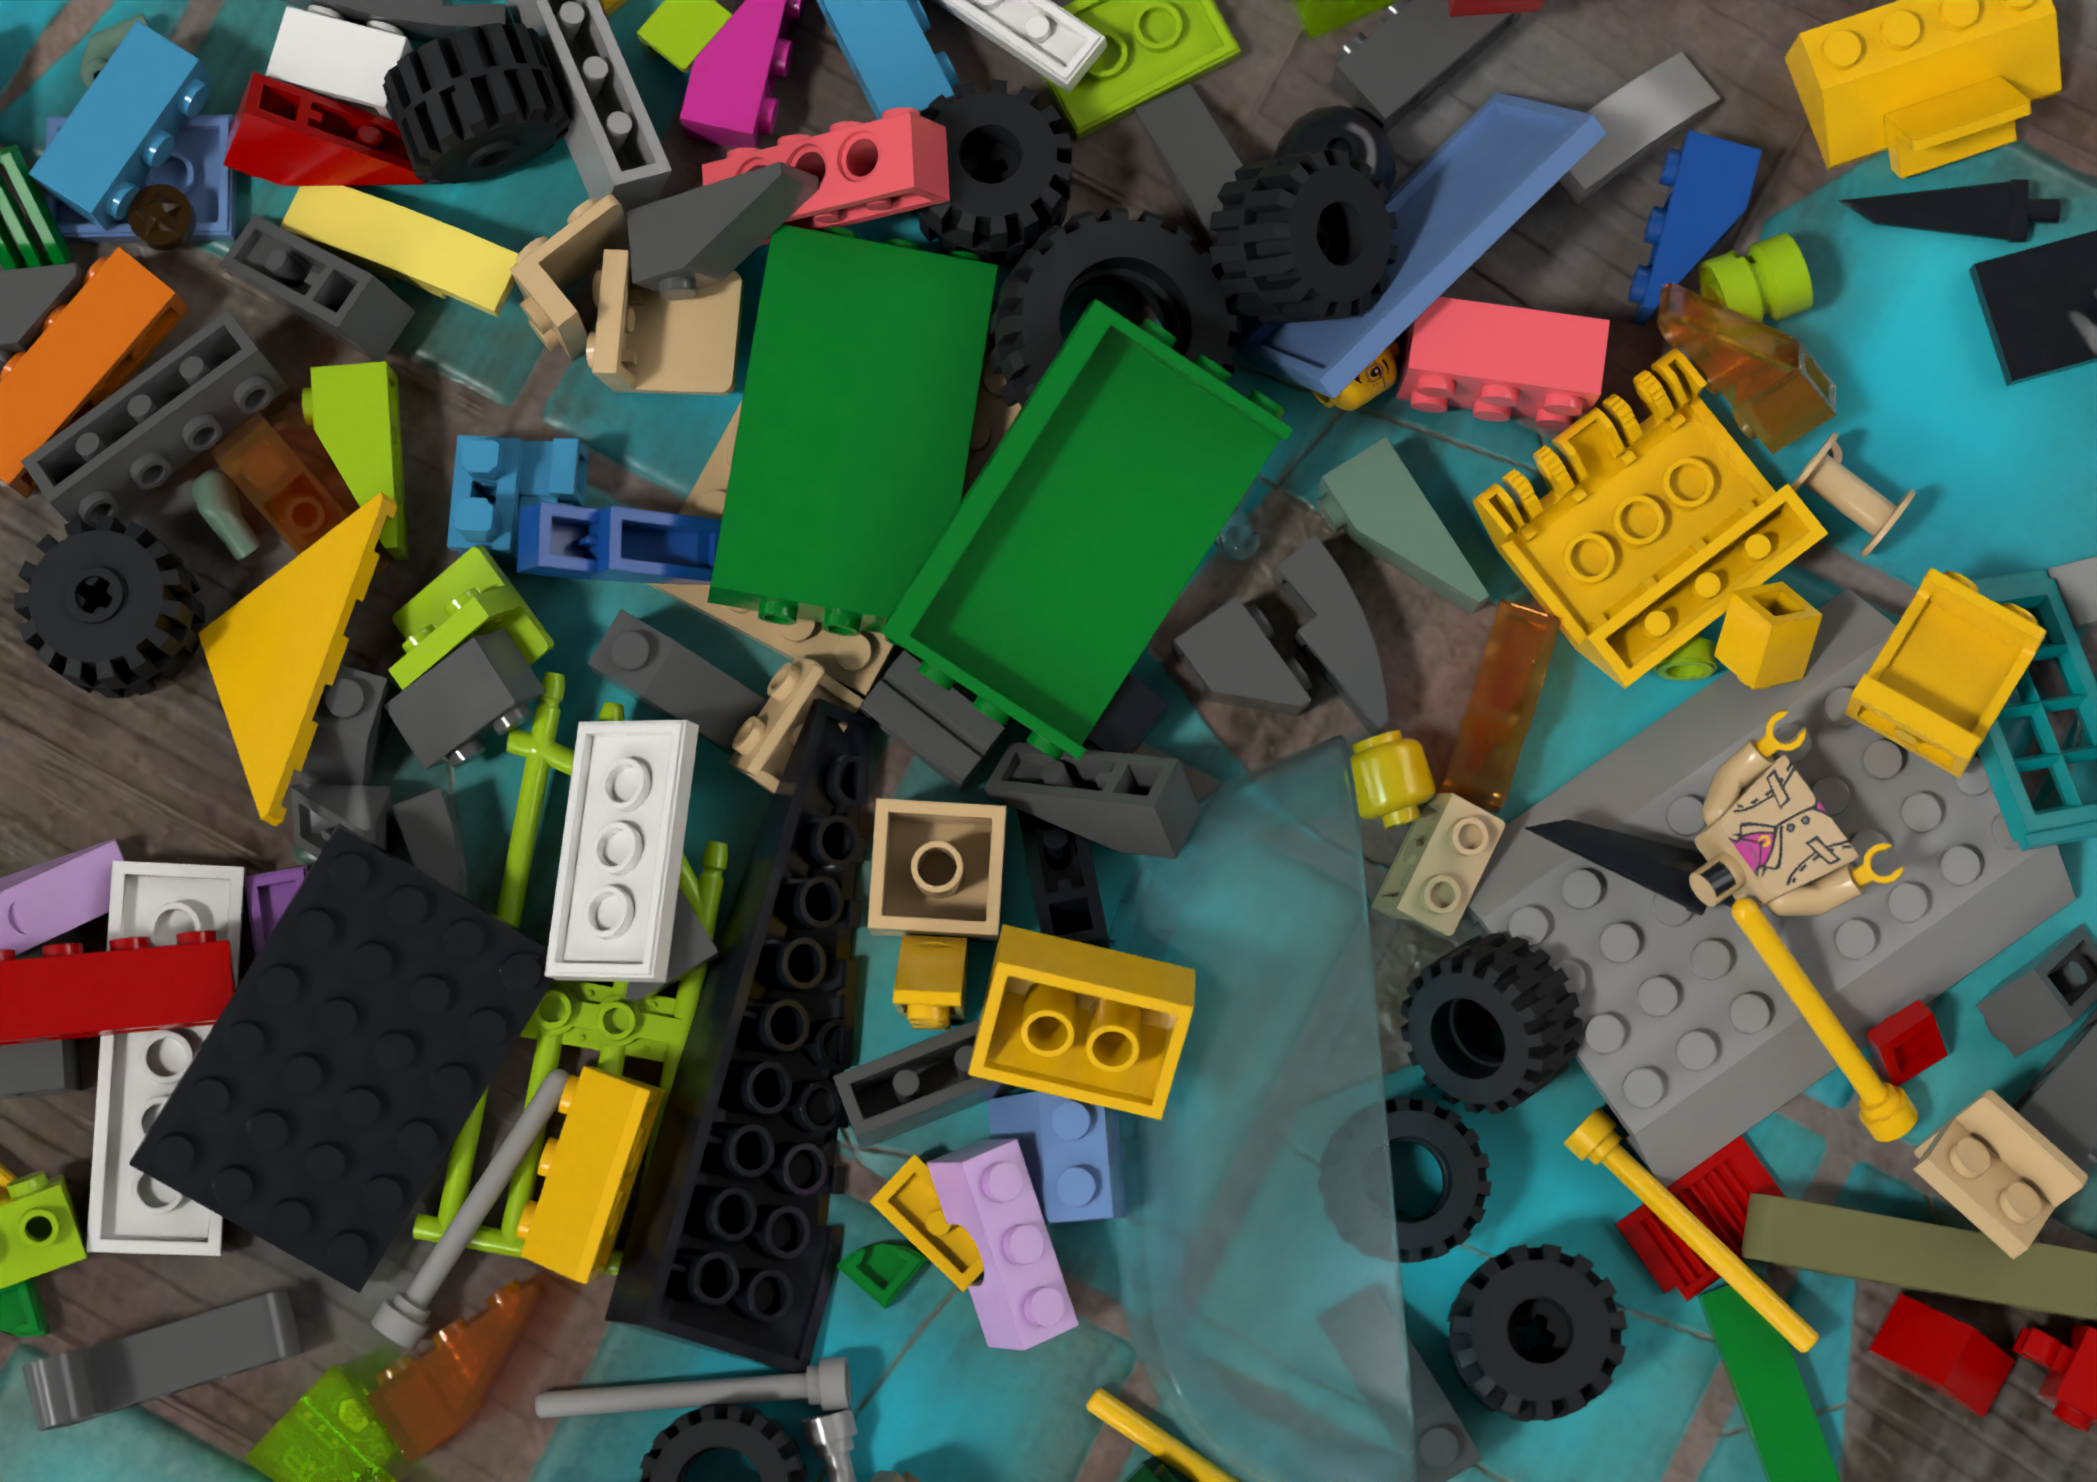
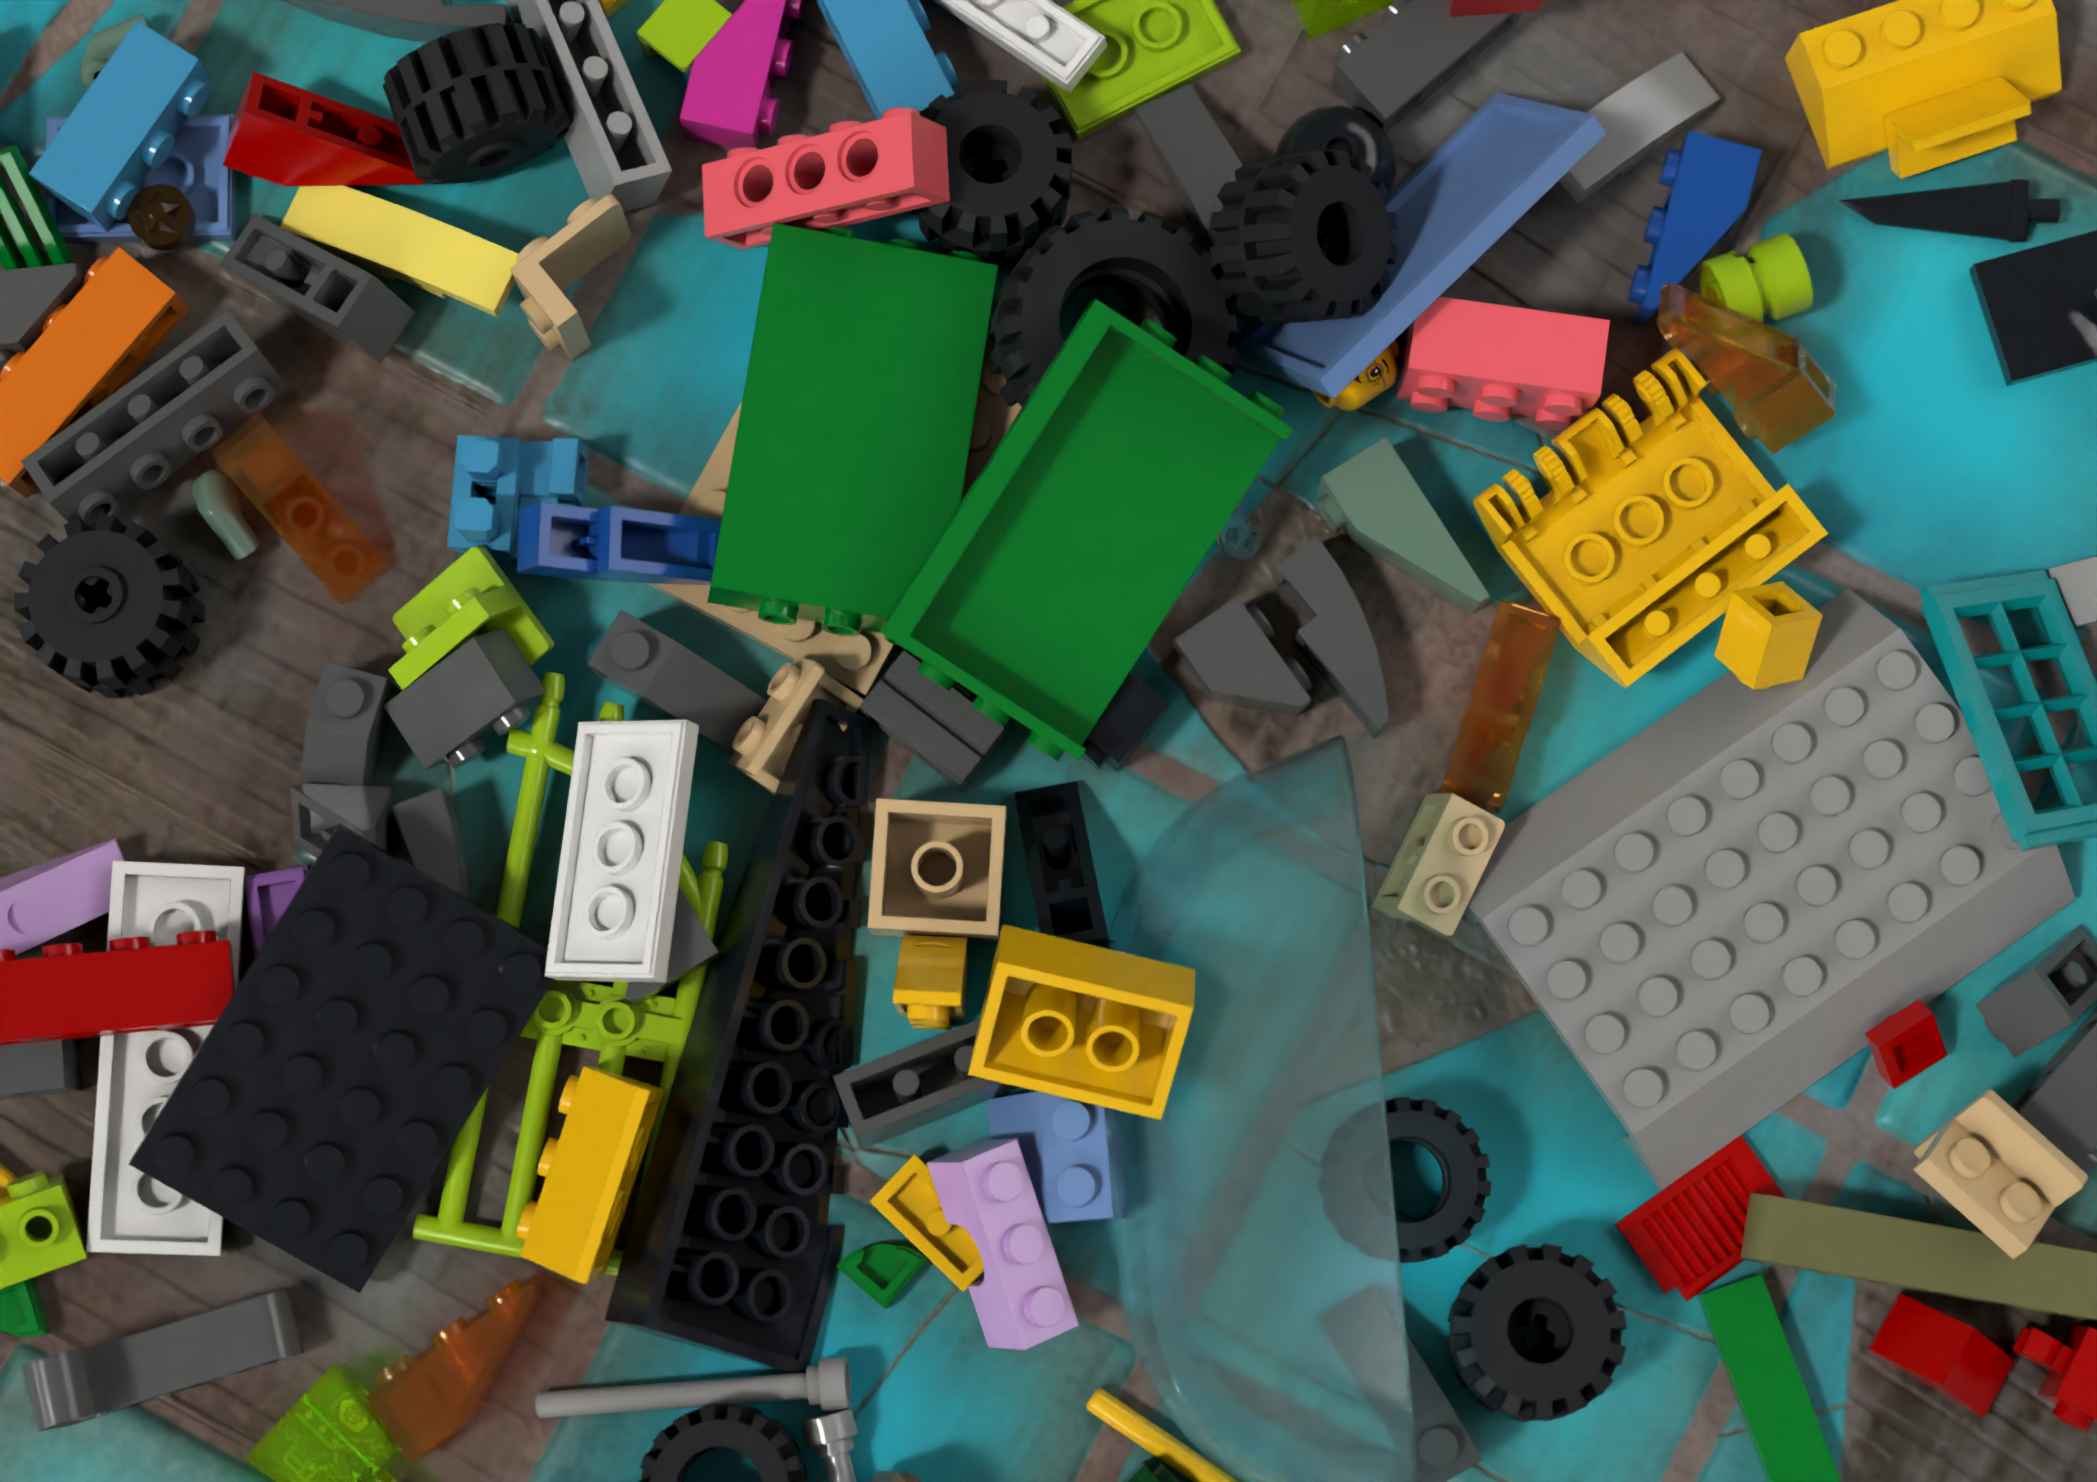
yellow tile [198,492,397,827] -> none
white brick [265,5,414,122] -> none
lime slope [302,361,408,561] -> none
light grey piece [370,1069,570,1350] -> none
tan bracket [586,249,745,396] -> none
dark grey slope [626,162,819,301] -> none
dark grey slope [985,741,1201,859] -> none
yellow head [1343,730,1436,829] -> none
black tyre [1400,933,1582,1114] -> none
black bar [1524,819,1736,916] -> none
yellow piece [1563,1106,1819,1353] -> none
lime tile [1653,632,1717,681] -> none
tan torso [1689,709,1905,916] -> none
yellow piece [1731,898,1918,1142] -> none
tan piece [1791,431,1916,558] -> none
yellow panel [1844,568,2047,779] -> none

